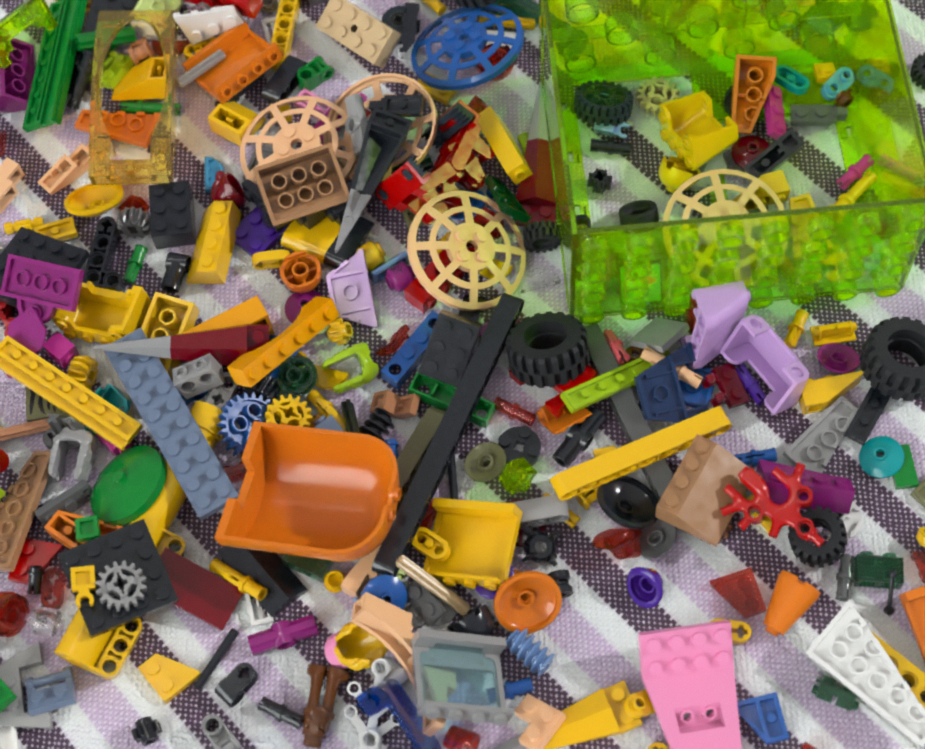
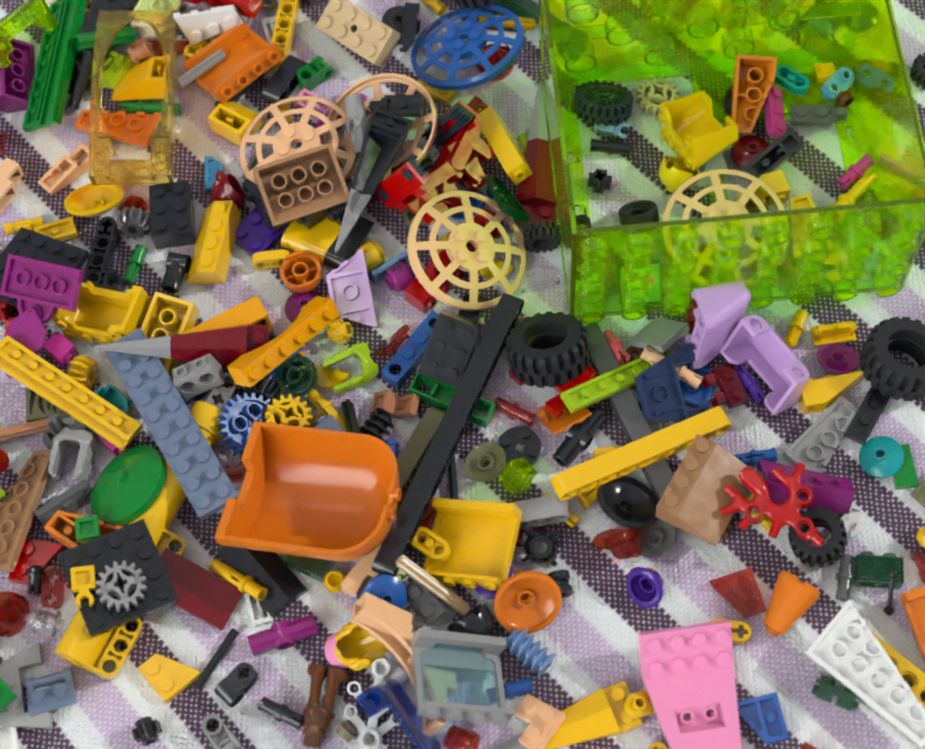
none -> dark tan plate [336,720,358,742]

